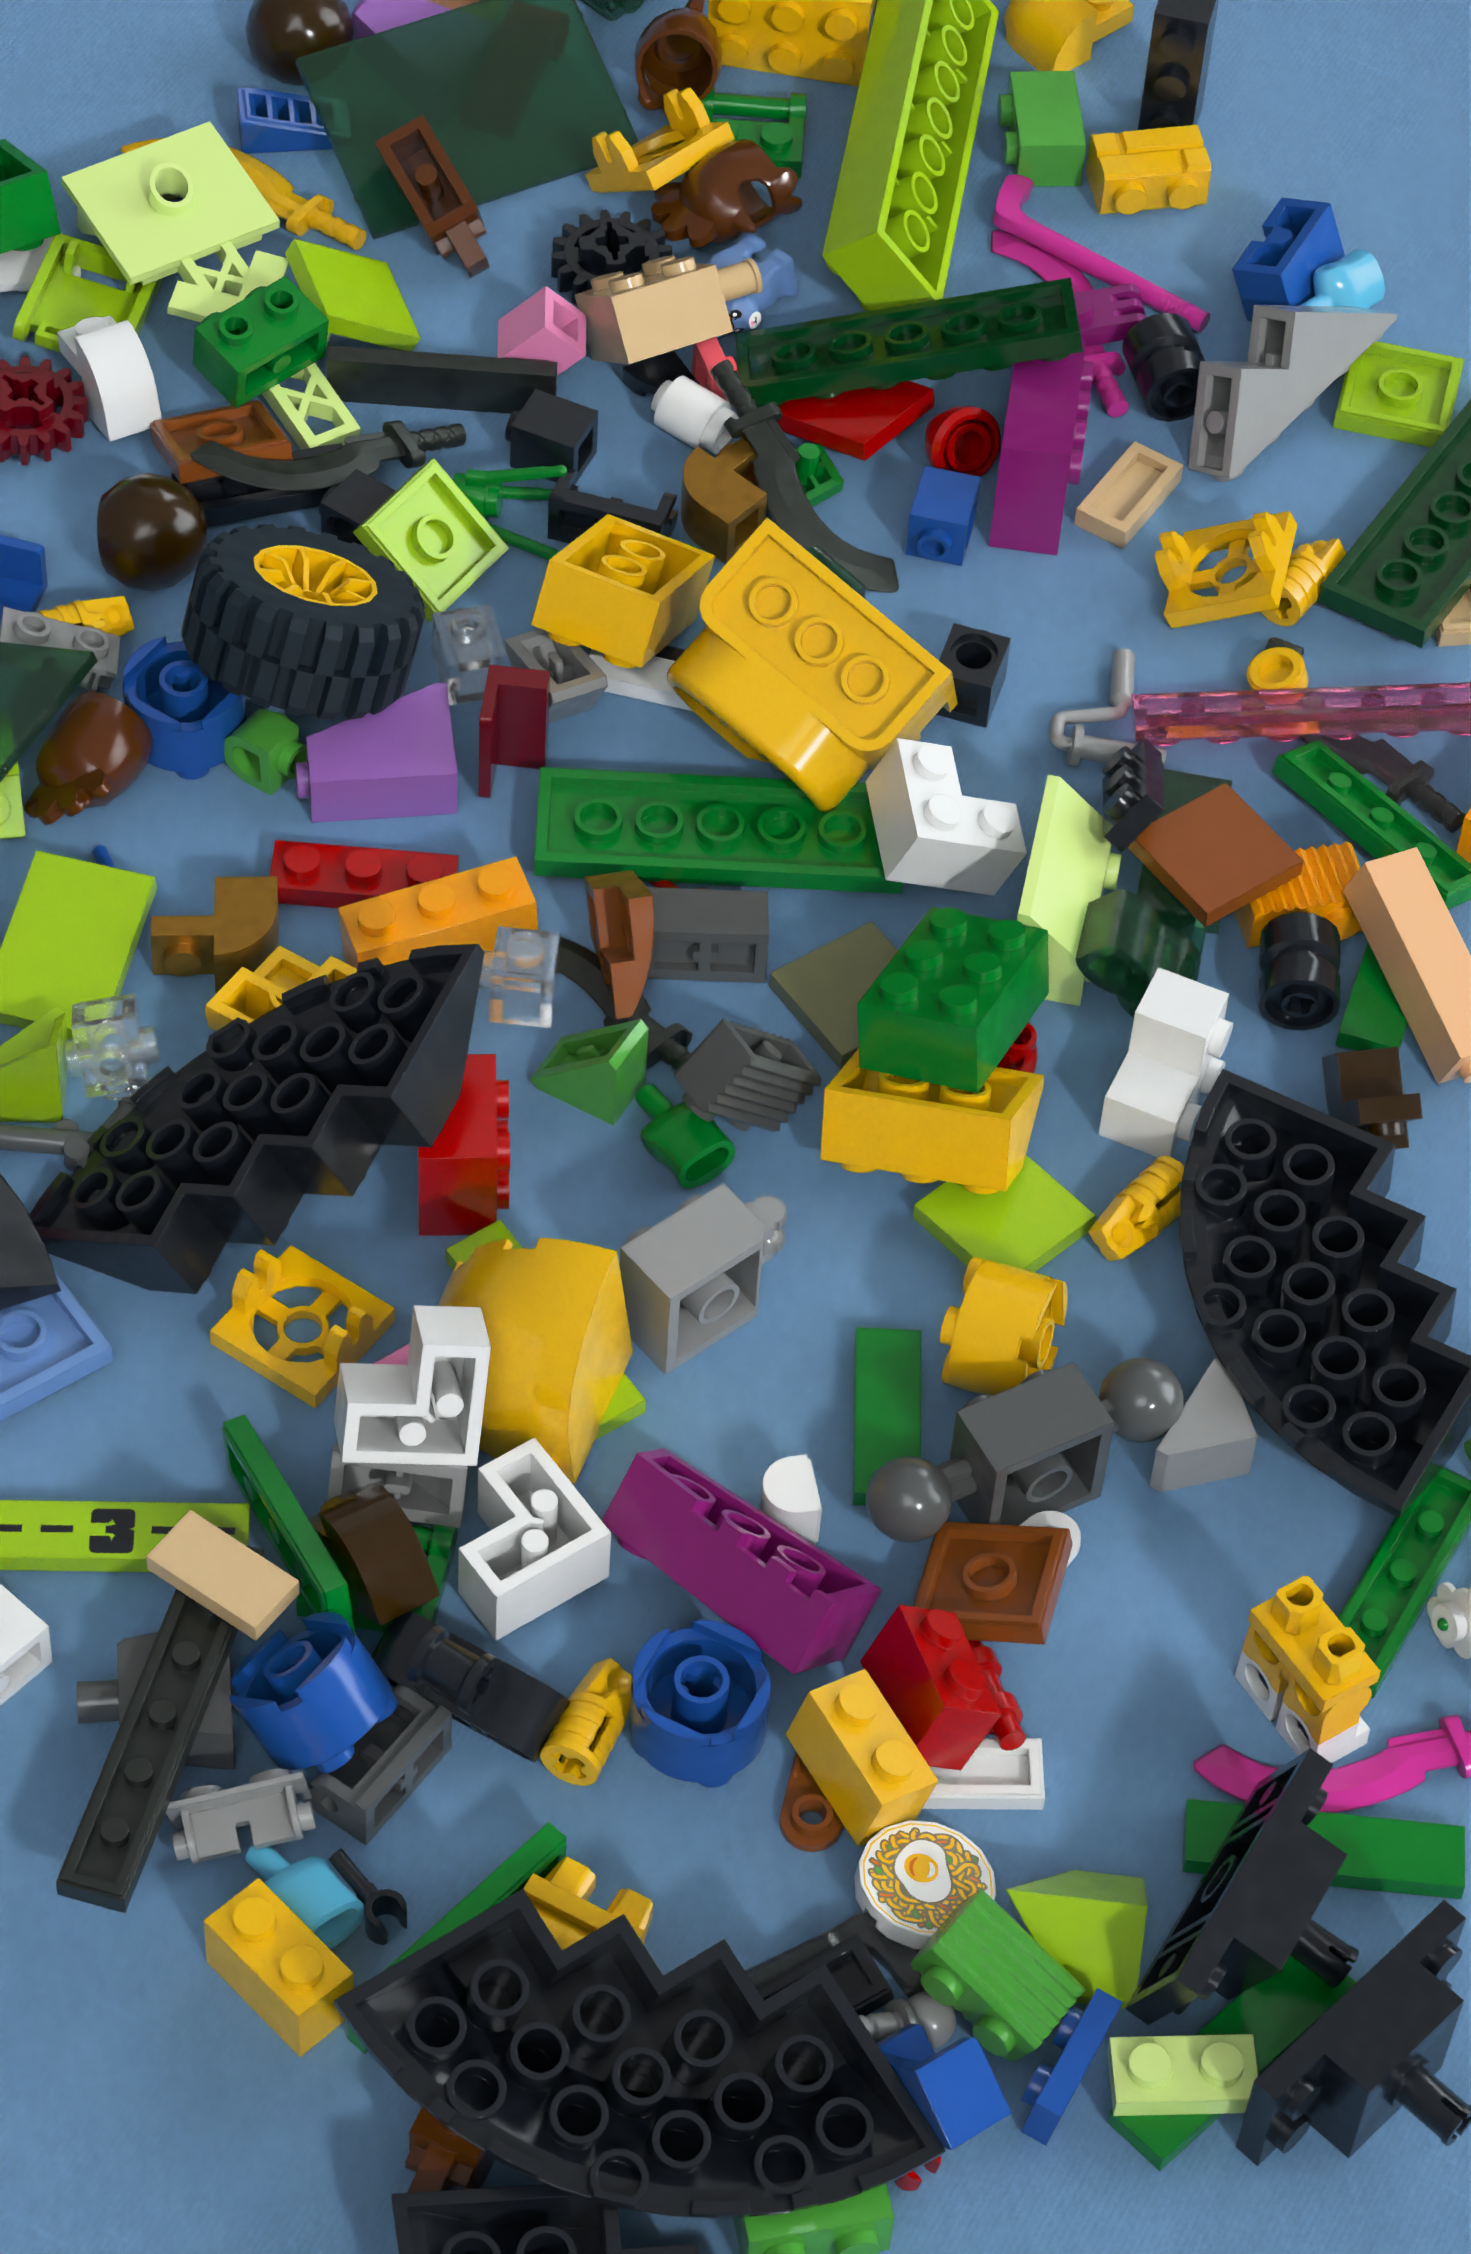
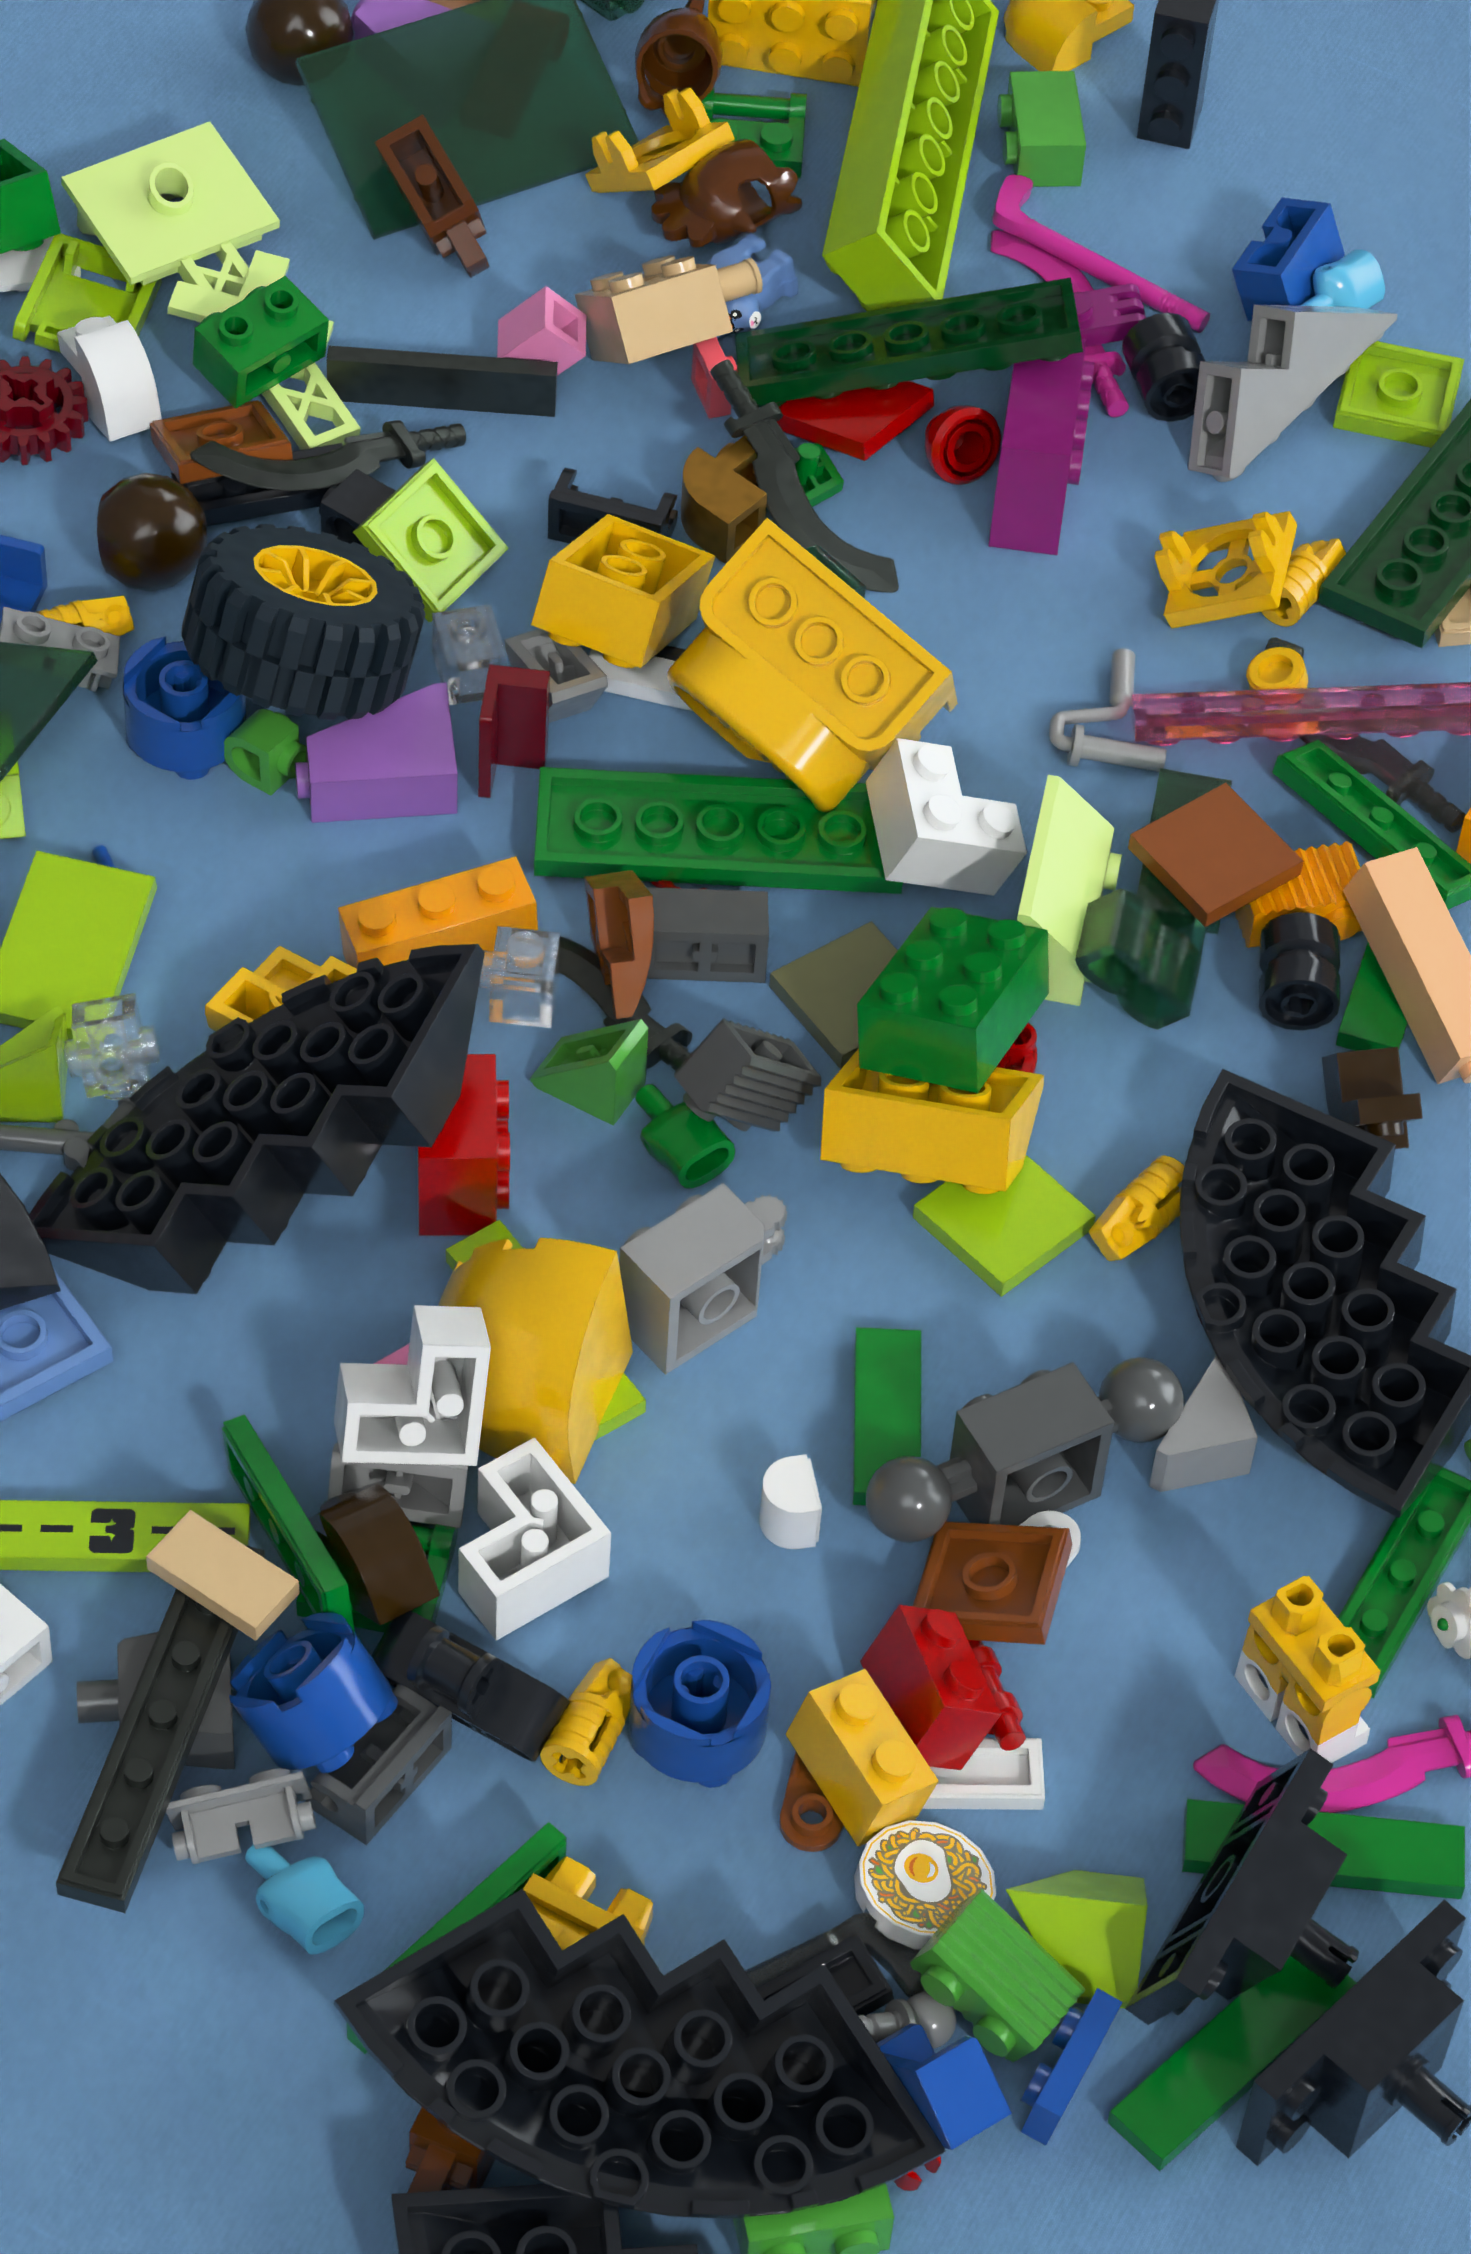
reddish brown piece [24,691,153,825] -> none
yellow sword [121,138,367,251] -> none
pearl gold brick [151,876,279,993] -> none
yellow brick [203,1878,354,2057] -> none
yellow piece [210,1245,395,1408] -> none
blue slope [237,88,351,154] -> none
red plate [269,840,459,908] -> none
lime tile [285,239,421,351] -> none
black hand [328,1848,407,1945] -> none
green plant [453,465,567,560] -> none
black brick [505,389,598,485] -> none
black gear [551,210,672,305] -> none
magenta wedge [601,1448,883,1674] -> none
black tile [622,350,700,396] -> none
white brick [651,375,738,454] -> none
blue brick [905,465,981,566] -> none
black brick [936,623,1011,728] -> none
yellow brick [940,1256,1068,1396] -> none
tan tile [1074,441,1184,549] -> none
yellow brick [1086,125,1212,215] -> none
white brick [1098,967,1233,1157] -> none
black plate [1102,738,1165,853] -> none
yellowish green plate [1107,2034,1258,2116] -> none

